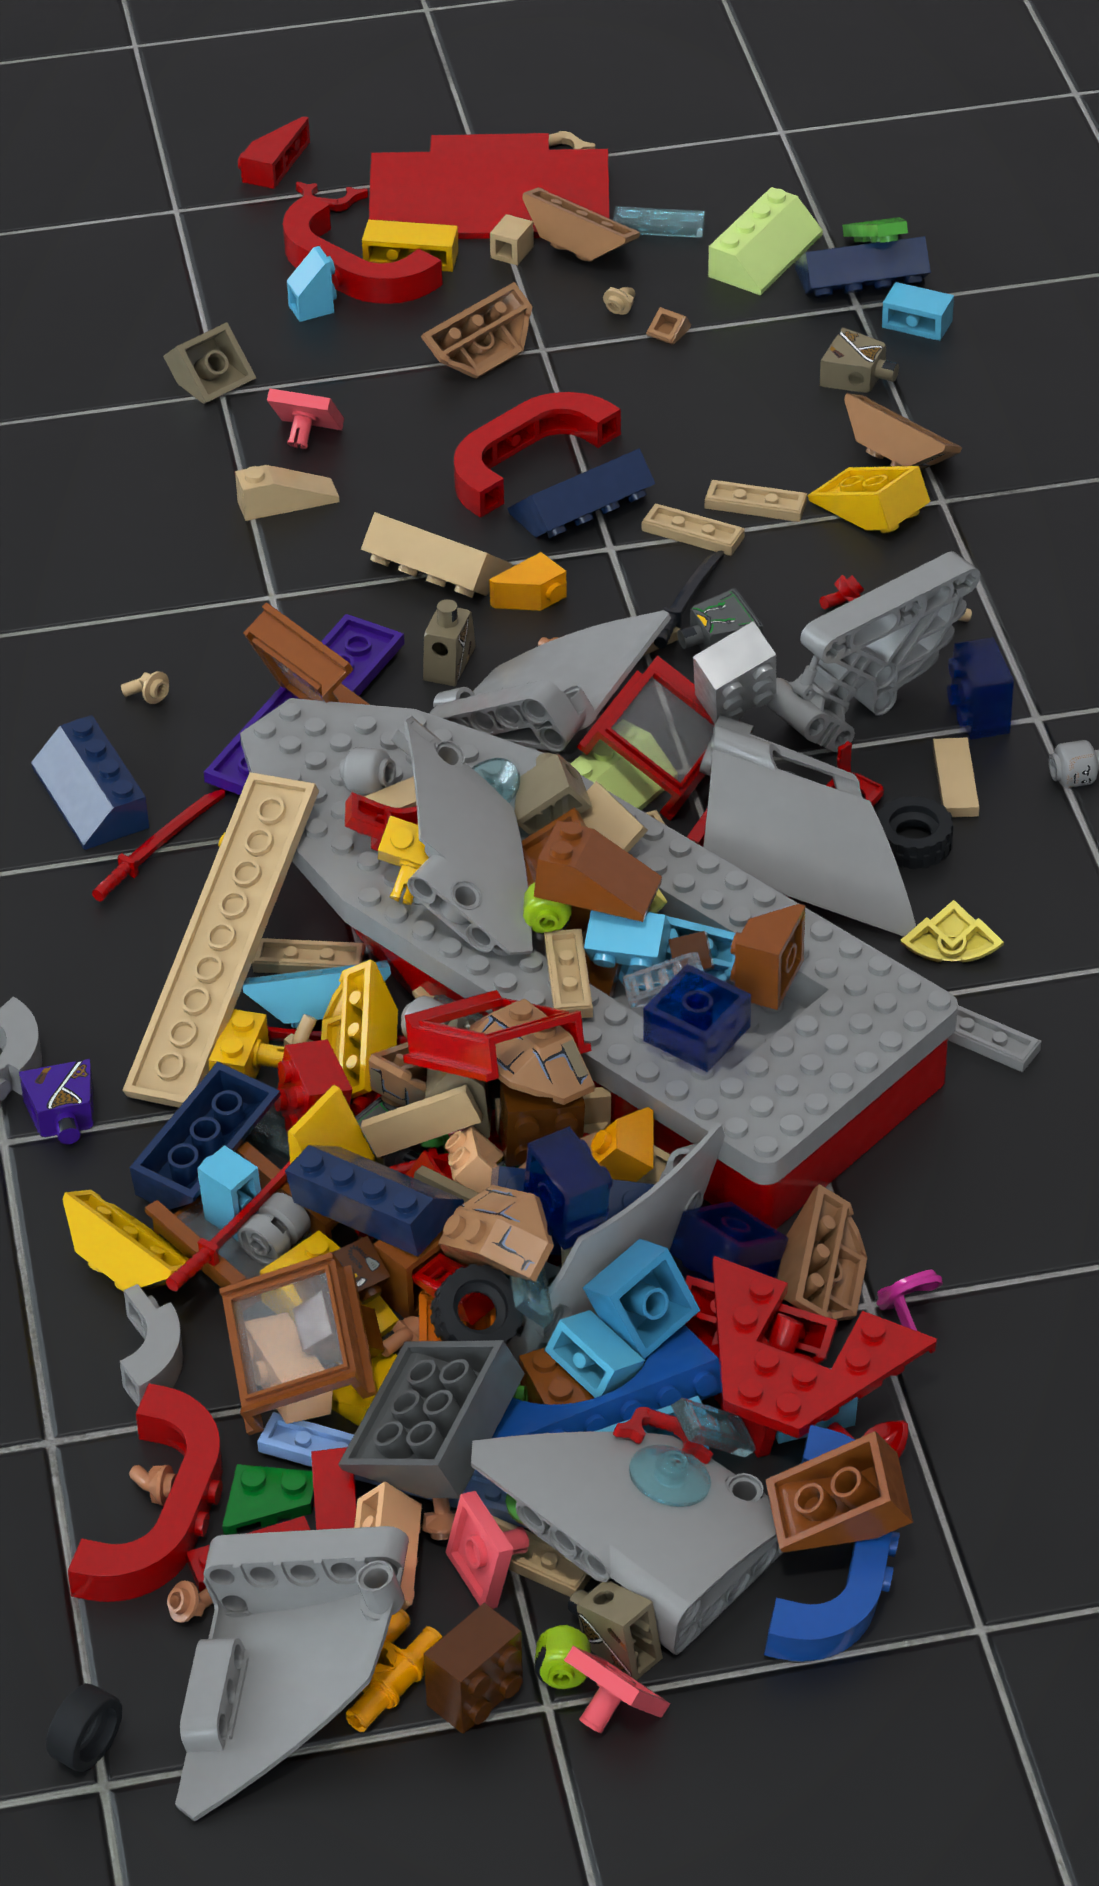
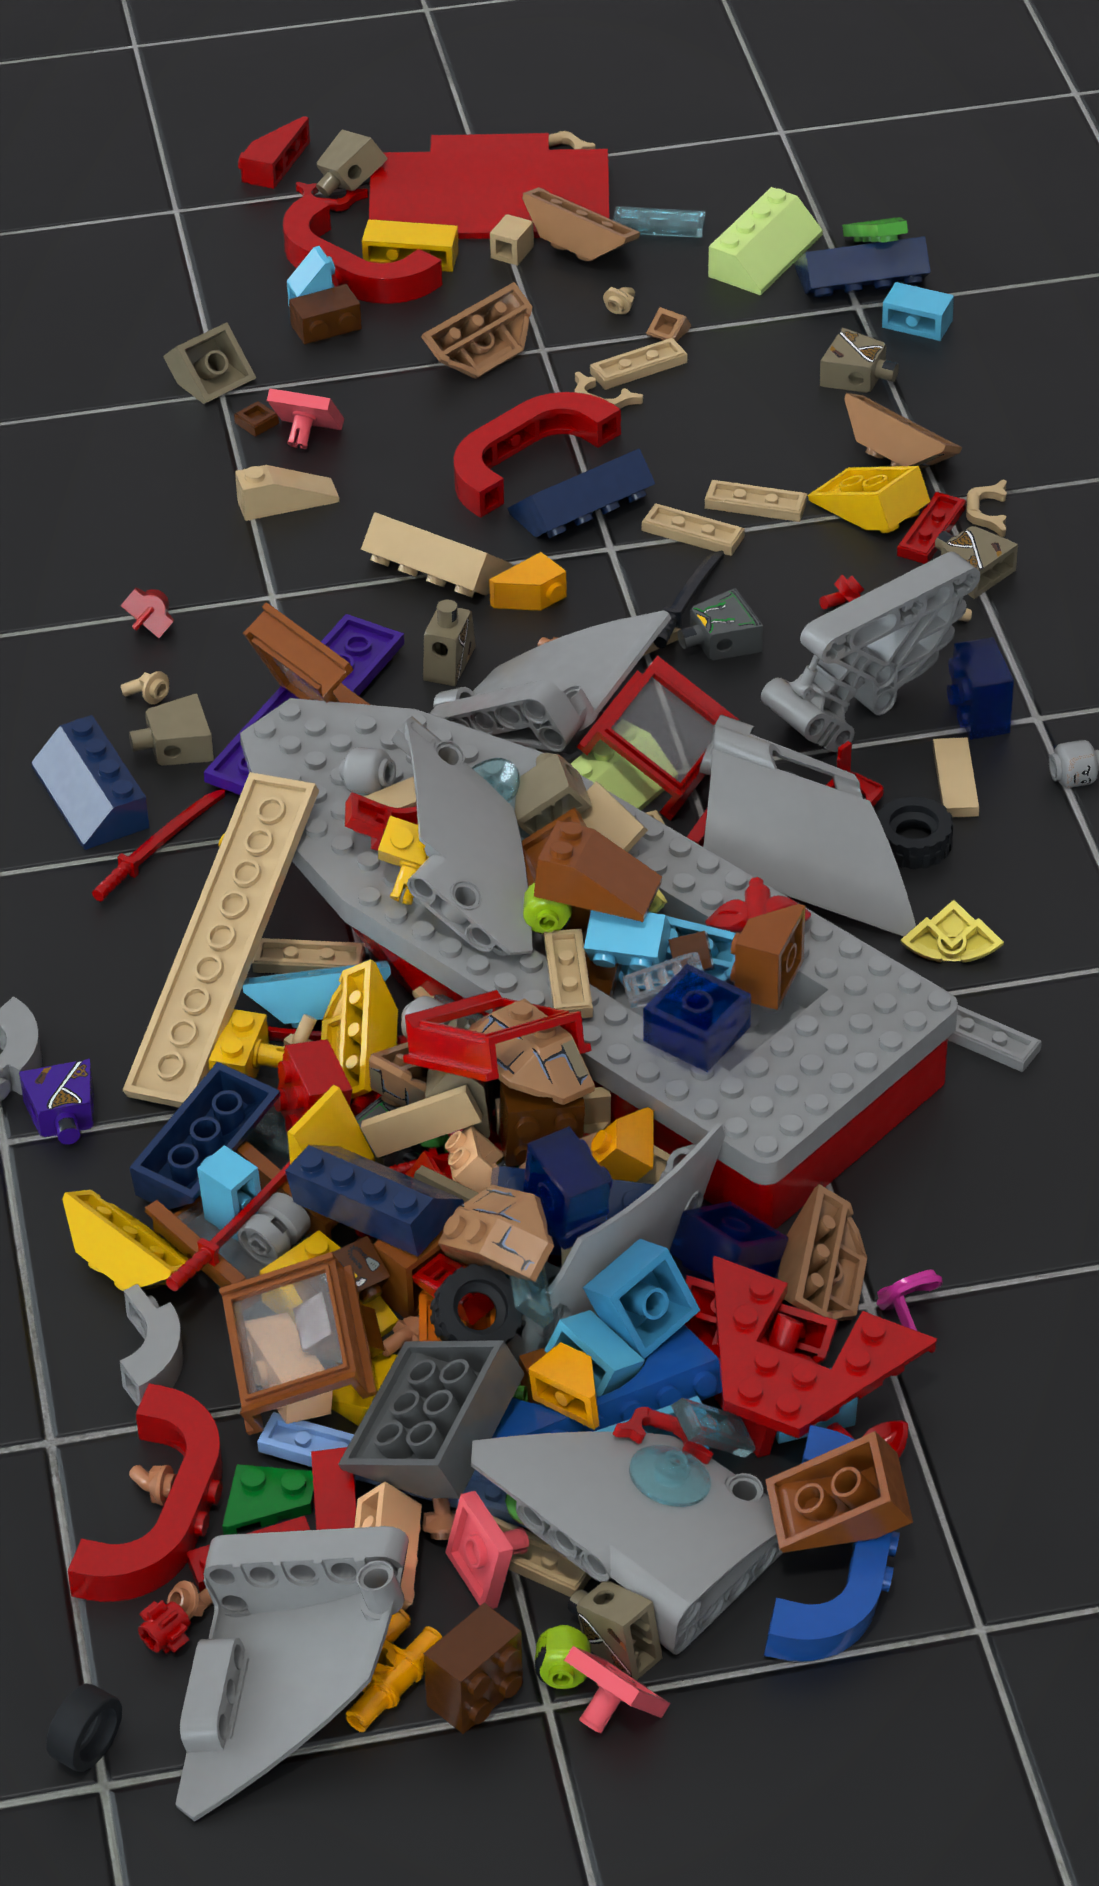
light grey brick [693,621,776,724] -> none
none -> piece [121,587,174,638]
none -> dark tan torso [129,694,214,766]
none -> red gear [138,1600,191,1653]
none -> reddish brown tile [234,401,279,437]
none -> reddish brown brick [289,284,362,344]
none -> dark tan torso [316,129,388,197]
none -> light orange slope [528,1342,600,1430]
none -> tan helmet [575,372,643,409]
none -> tan tile [590,338,688,390]
none -> red plant [705,877,811,933]
none -> red tile [897,492,966,564]
none -> dark tan torso [935,526,1018,599]
none -> tan helmet [966,480,1007,537]

